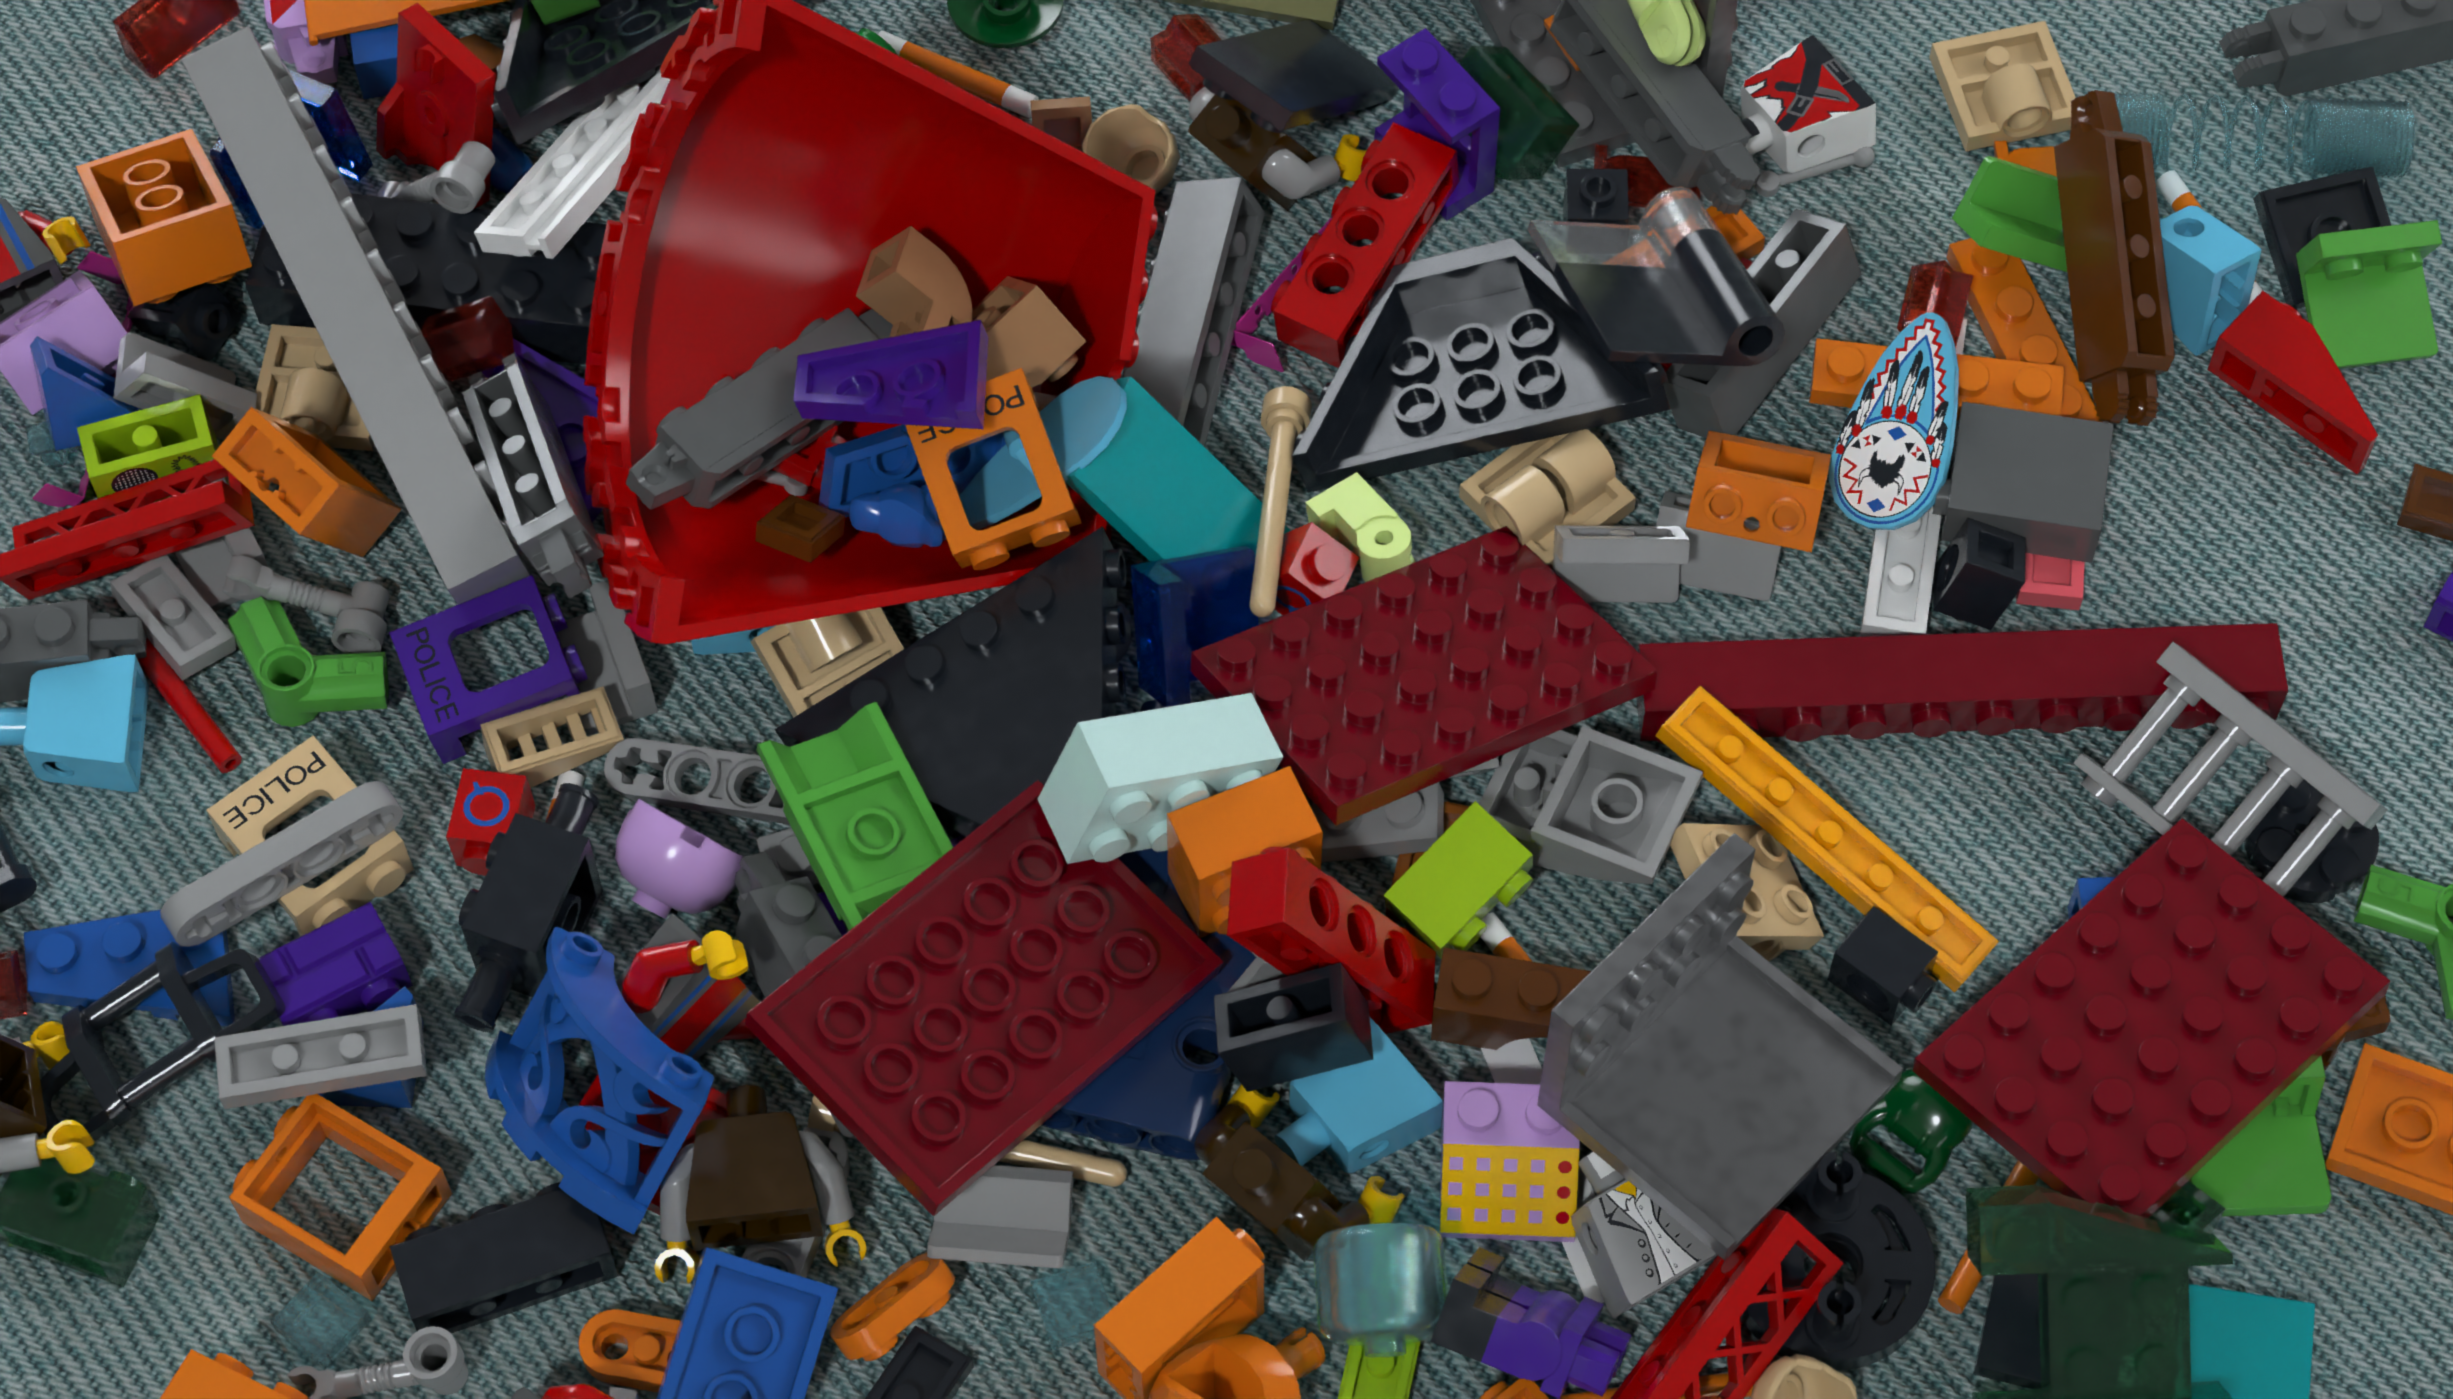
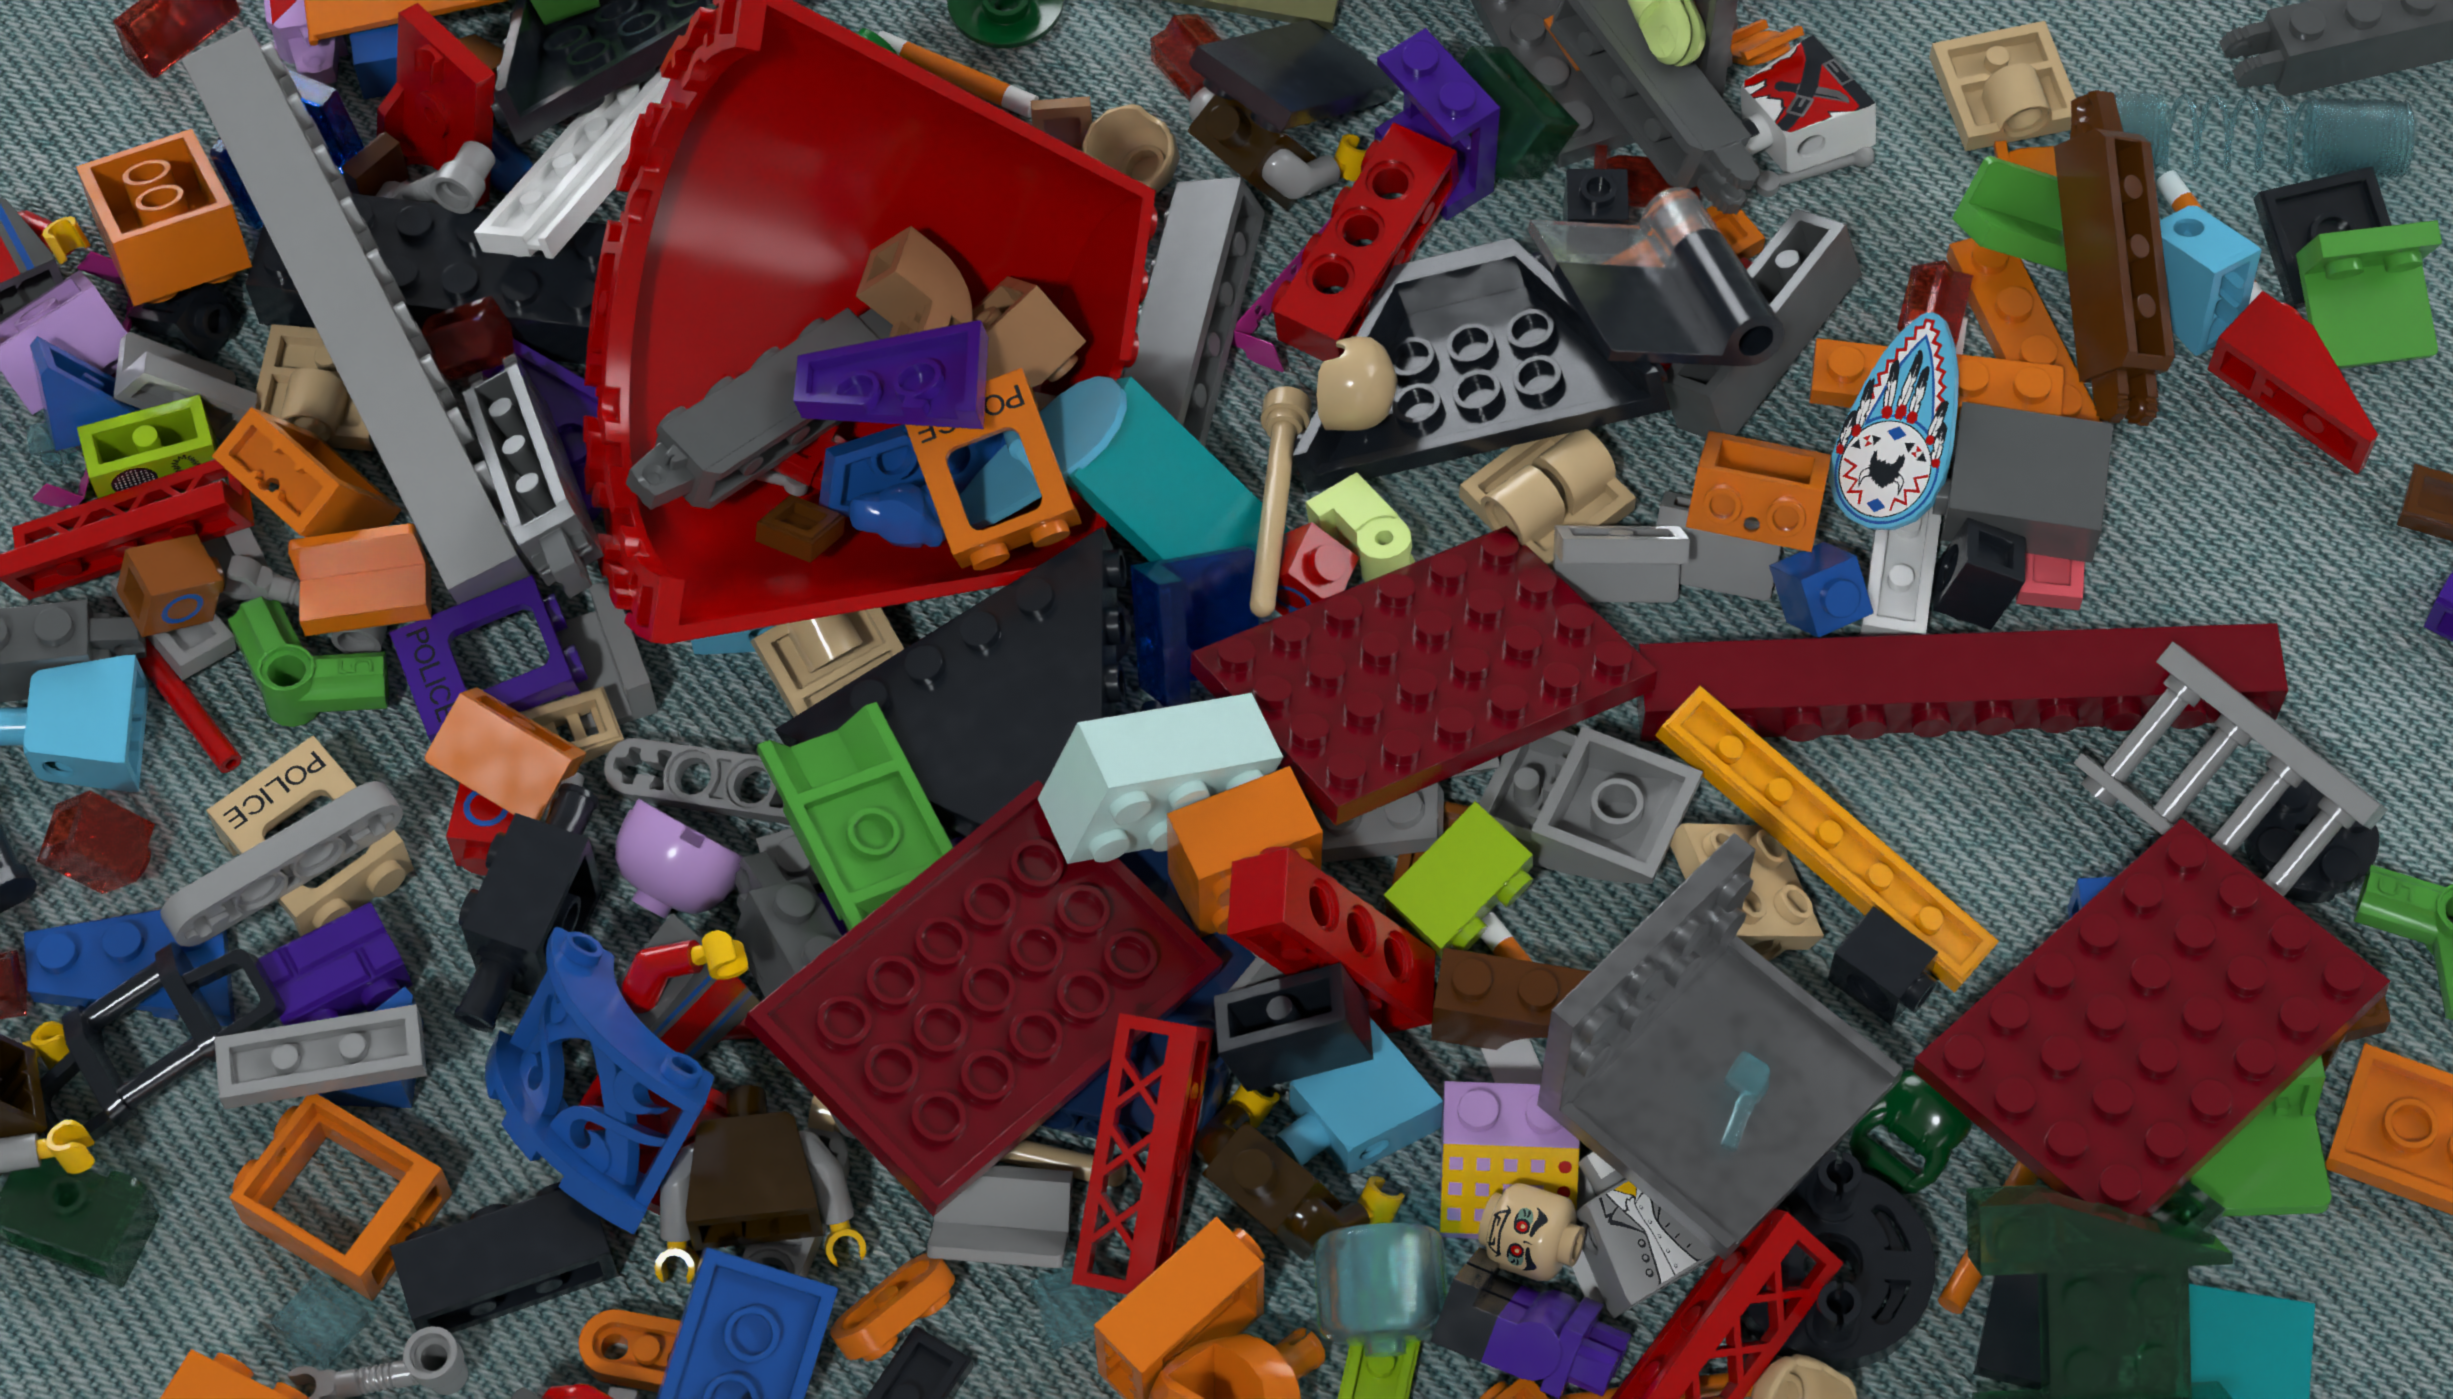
none -> clear red brick [37,790,155,894]
none -> dark orange brick [116,534,225,637]
none -> orange panel [288,523,432,636]
none -> reddish brown tile [341,131,409,196]
none -> orange panel [425,687,587,821]
none -> red fence [1071,1013,1214,1295]
none -> tan hair [1316,336,1397,431]
none -> tan head [1478,1183,1585,1281]
none -> clear light blue hand [1720,1051,1770,1152]
none -> orange piece [1730,19,1805,66]
none -> blue brick [1769,542,1874,638]

